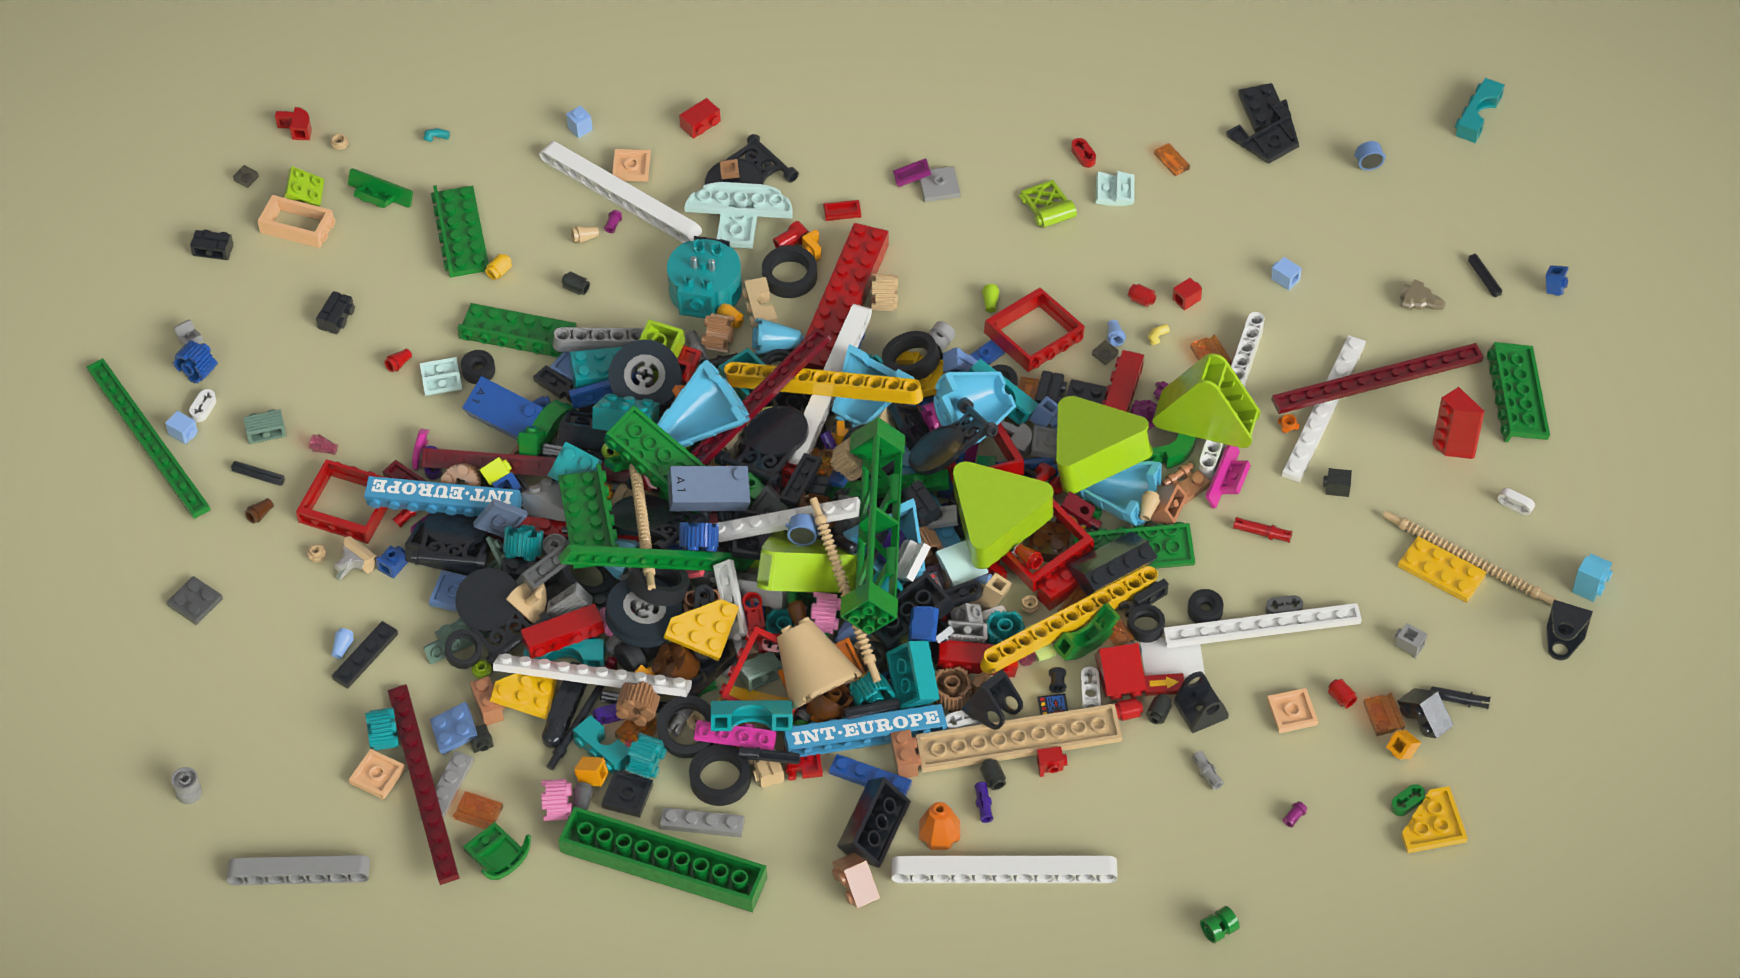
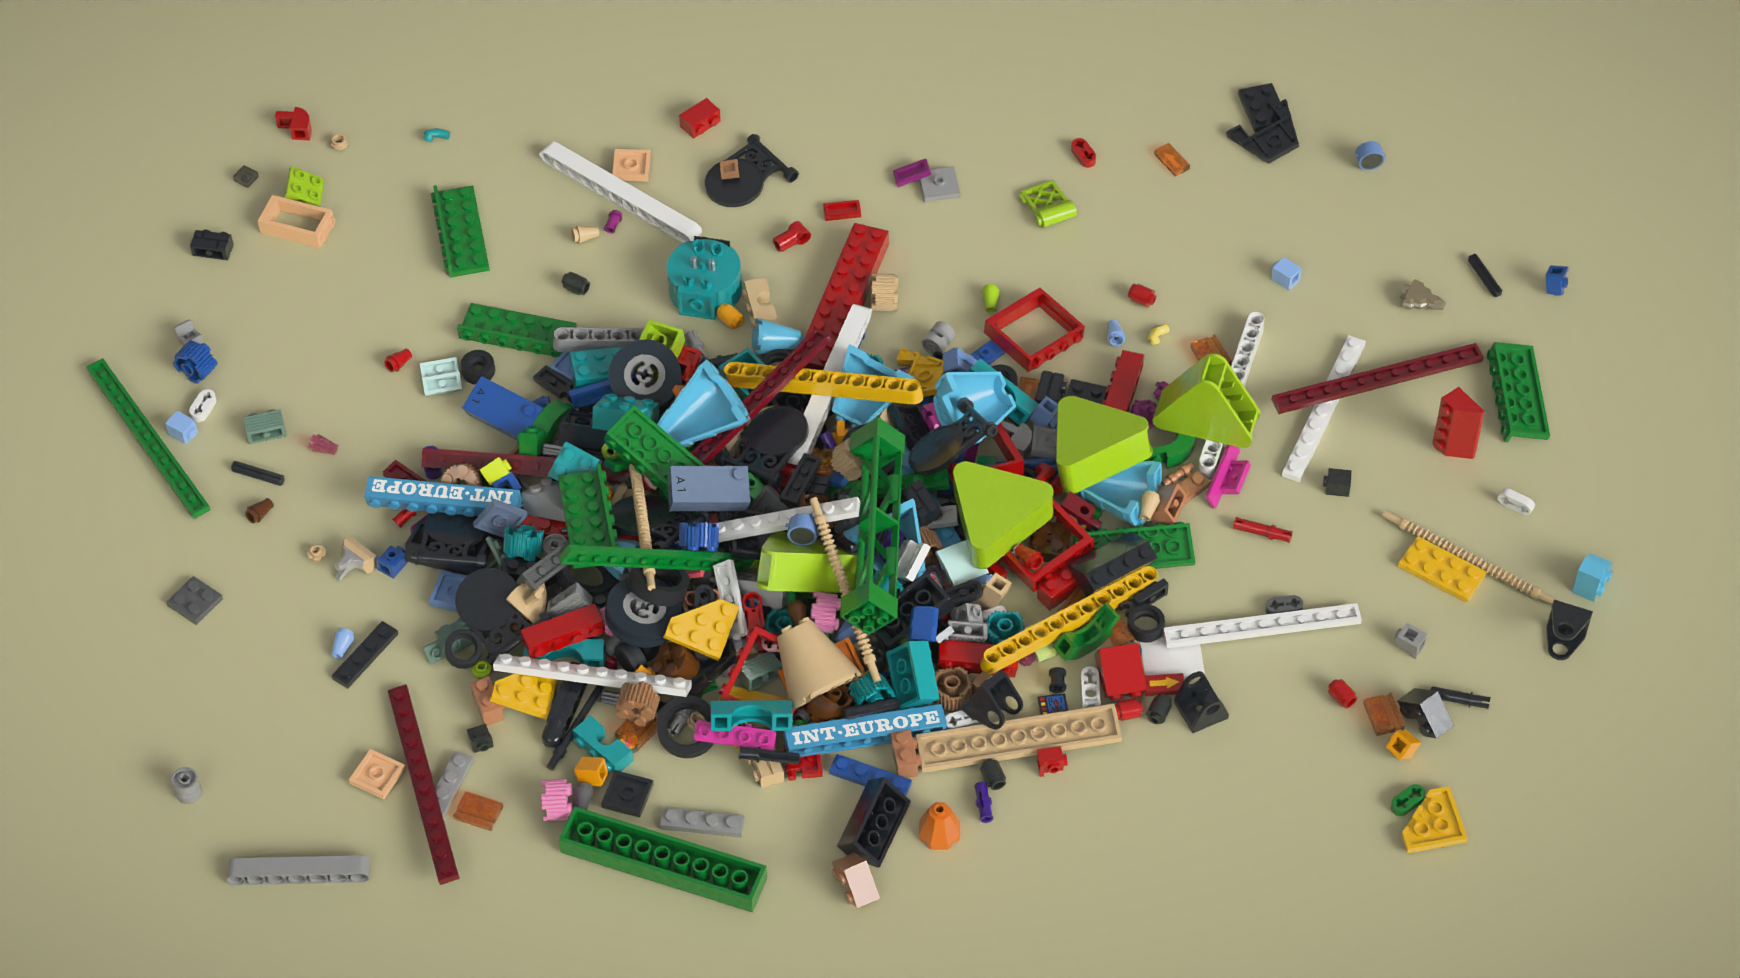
red window [296,459,389,544] -> none
black brick [316,291,355,335] -> none
green bracket [348,168,413,208] -> none
teal brick [365,708,399,750] -> none
dark pink piece [412,428,430,469] -> none
medium blue plate [430,702,478,755] -> none
green piece [463,822,531,880] -> none
yellow brick [485,254,512,280] -> none
light blue brick [566,105,593,138] -> none
dark purple beam [592,703,625,725] -> none
teal brick [625,733,667,779] -> none
light aqua plate [684,182,793,249] -> none
black tyre [689,744,751,806] -> none
medium nougat brick [701,313,735,353] -> none
black tyre [762,245,817,298] -> none
light orange bracket [802,229,821,262] -> none
black tyre [882,331,940,381] -> none
white beam [891,856,1118,883] -> none
tan plate [1020,595,1040,613] -> none
clear smoke plate [1092,340,1119,365] -> none
light aqua slope [1095,171,1134,206] -> none
red brick [1172,278,1202,311] -> none
black tyre [1187,589,1224,623] -> none
light grey pin [1192,751,1224,790] -> none
green wheel [1200,906,1240,944] -> none
light nougat plate [1267,688,1318,733] -> none
orange plate [1278,414,1300,433] -> none
magenta pin [1282,801,1307,828] -> none
teal arch [1455,77,1505,143] -> none

